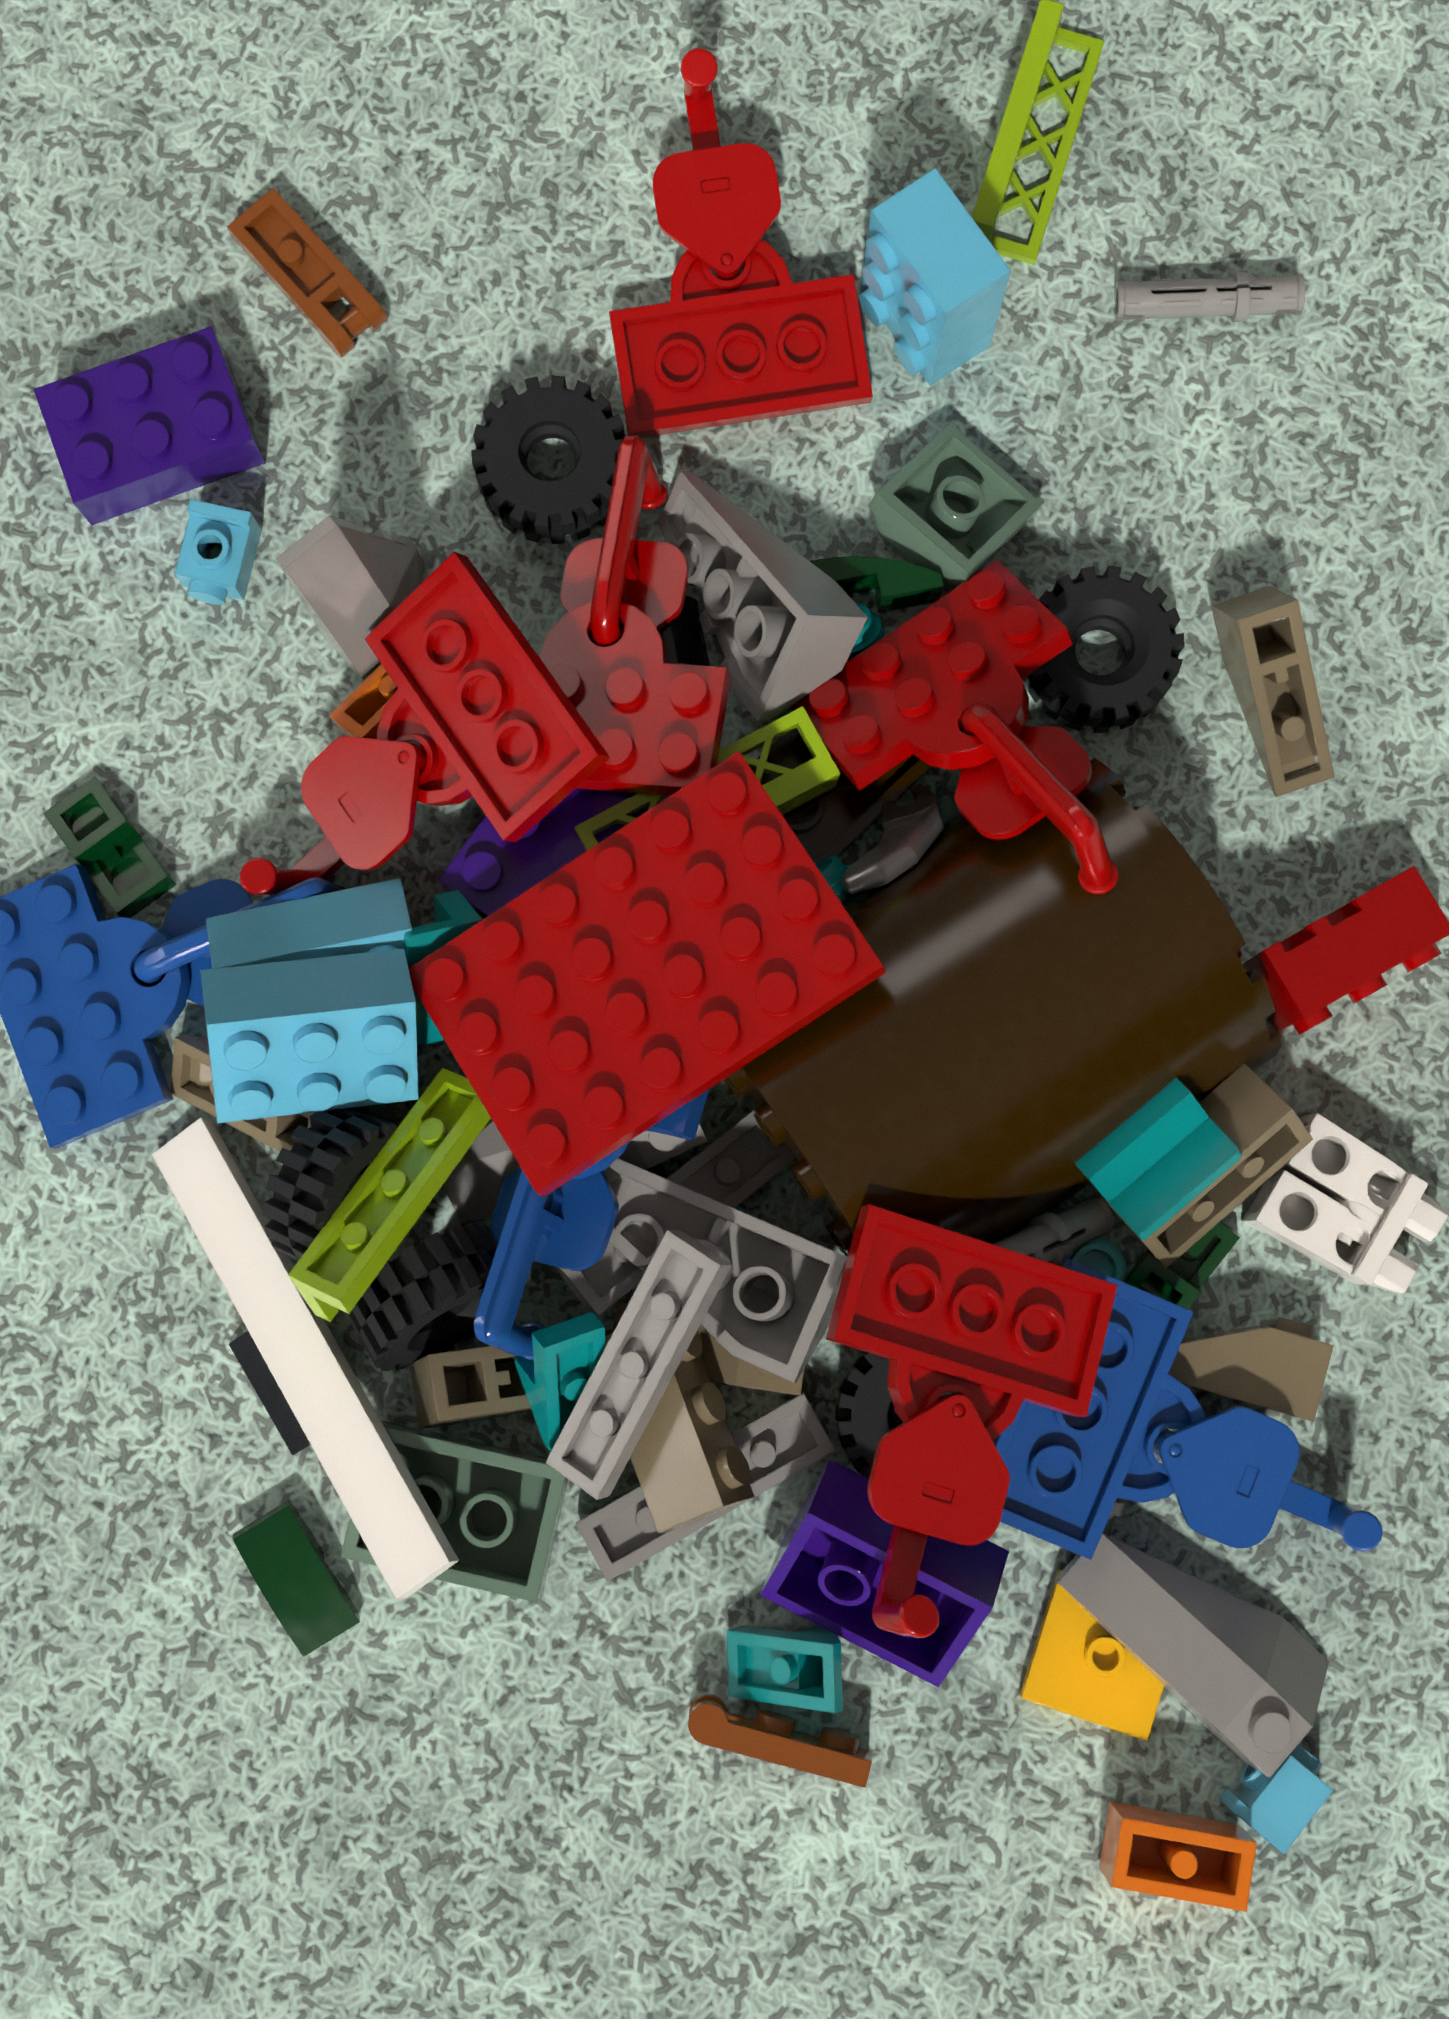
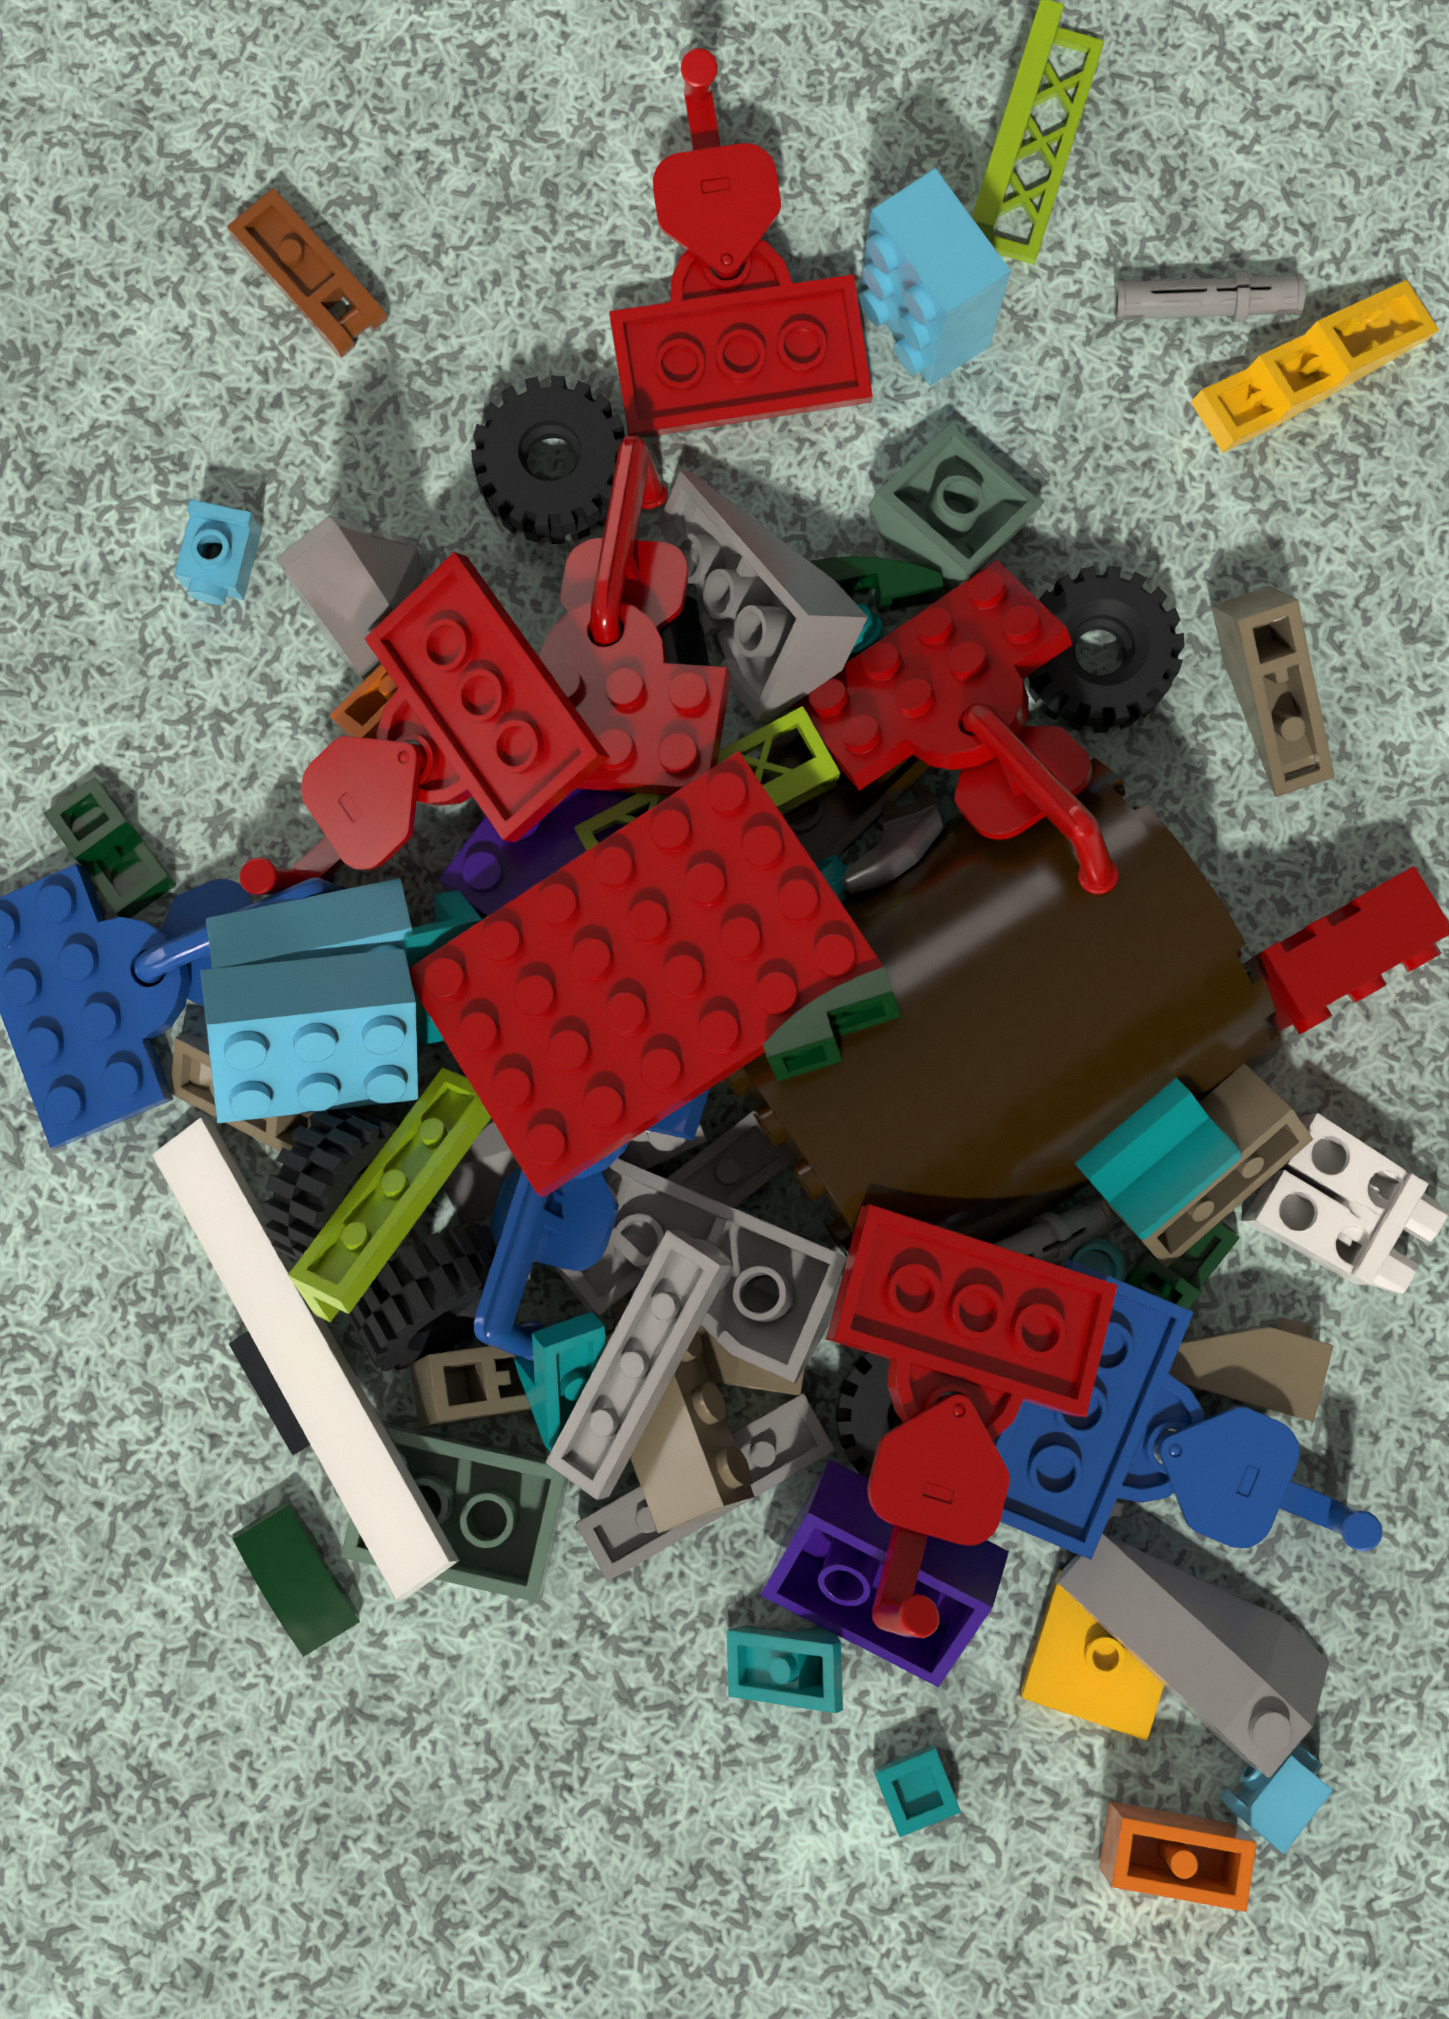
dark purple brick [33,326,266,526] -> none
dark orange plate [688,1694,872,1788] -> none
none -> dark green slope [763,966,901,1081]
none -> teal plate [873,1744,961,1838]
none -> yellow slope [1190,280,1439,453]

